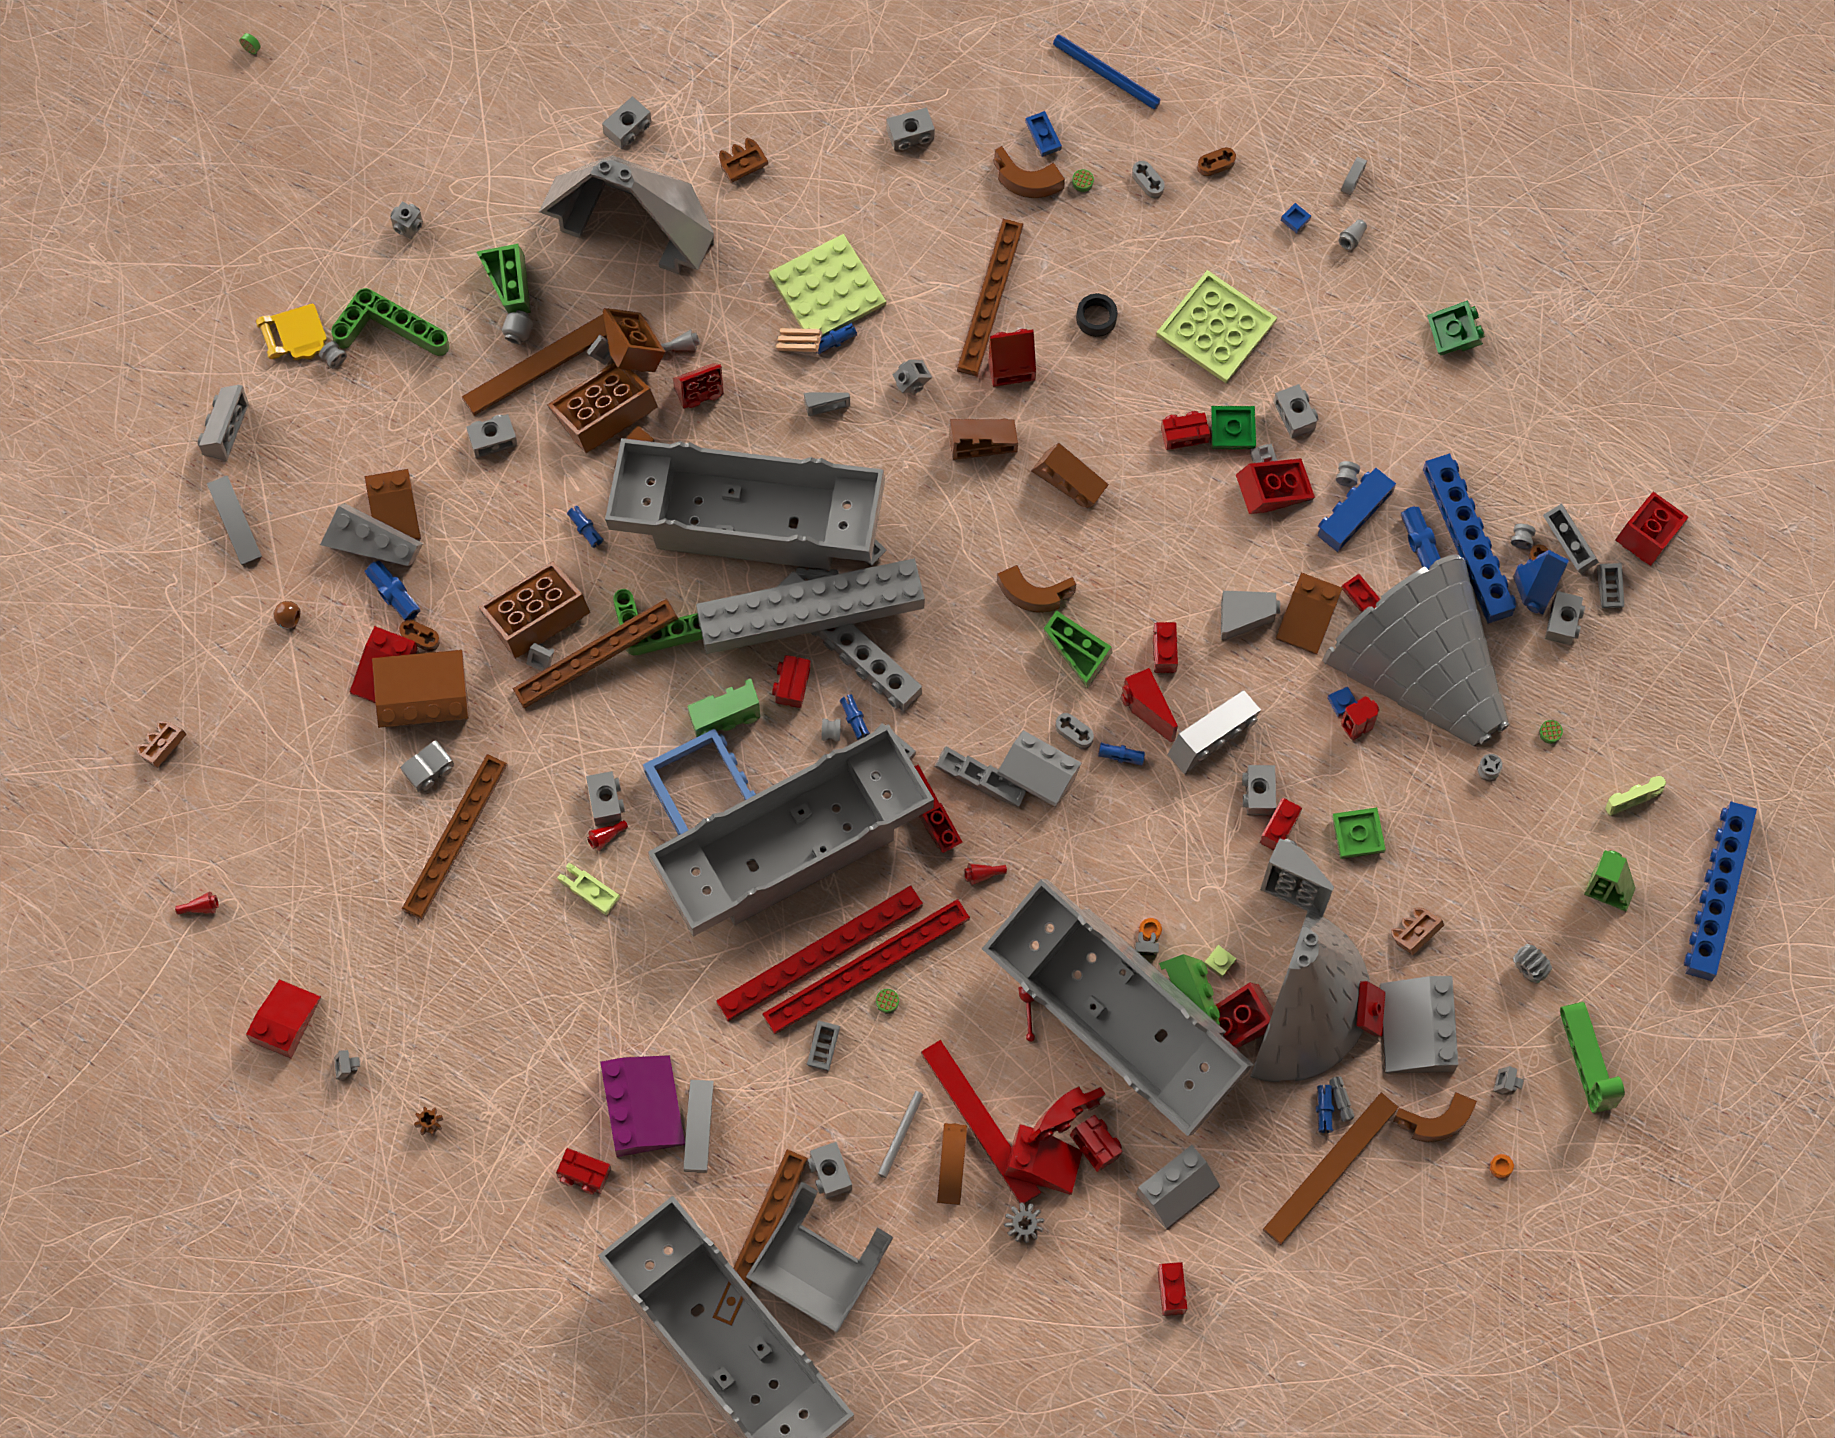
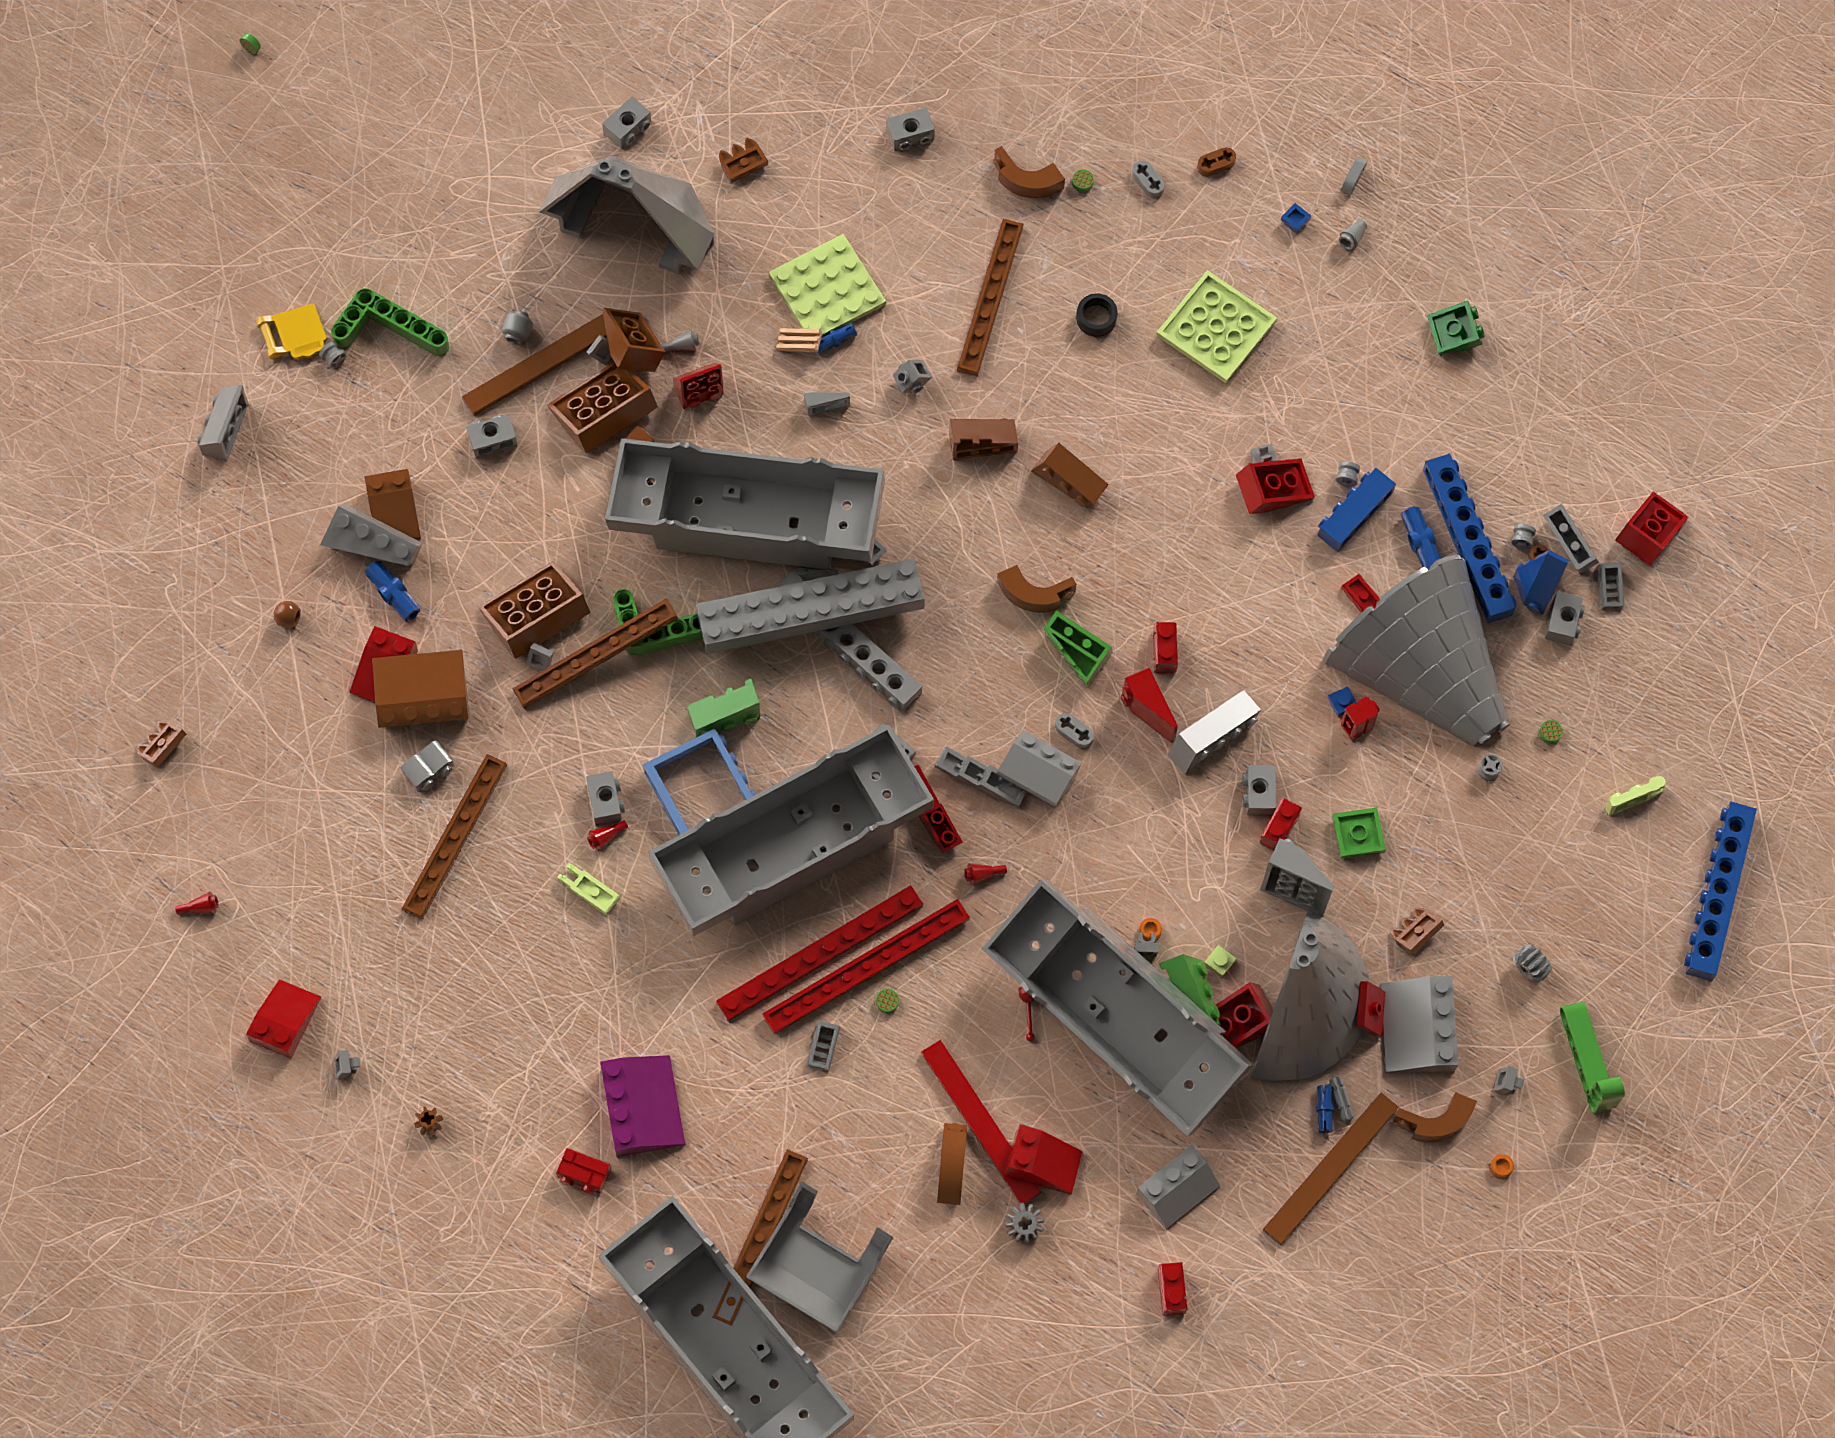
light grey slope [207,476,262,565] -> none
light grey brick [390,201,423,239] -> none
dark orange beam [399,620,440,651] -> none
bright green wedge [477,244,531,314] -> none
blue pin [567,506,604,548] -> none
light grey slope [684,1080,714,1173] -> none
red brick [772,655,811,708] -> none
light grey brick [807,1142,852,1199] -> none
light grey wheel [822,718,841,741] -> none
blue pin [840,694,870,740] -> none
light grey bar [878,1091,923,1178] -> none
red slope [988,329,1036,387] -> none
blue plate [1025,111,1062,157] -> none
red slope [1029,1086,1106,1142] -> none
blue axle [1053,34,1161,109] -> none
red brick [1070,1115,1123,1172] -> none
blue pin [1098,742,1145,766] -> none
red brick [1161,411,1210,450] -> none
green plate [1211,406,1256,449] -> none
light grey slope [1221,591,1280,640] -> none
light grey brick [1273,384,1318,439] -> none
dark orange slope [1276,572,1343,655] -> none
bright green wedge [1584,850,1636,912] -> none

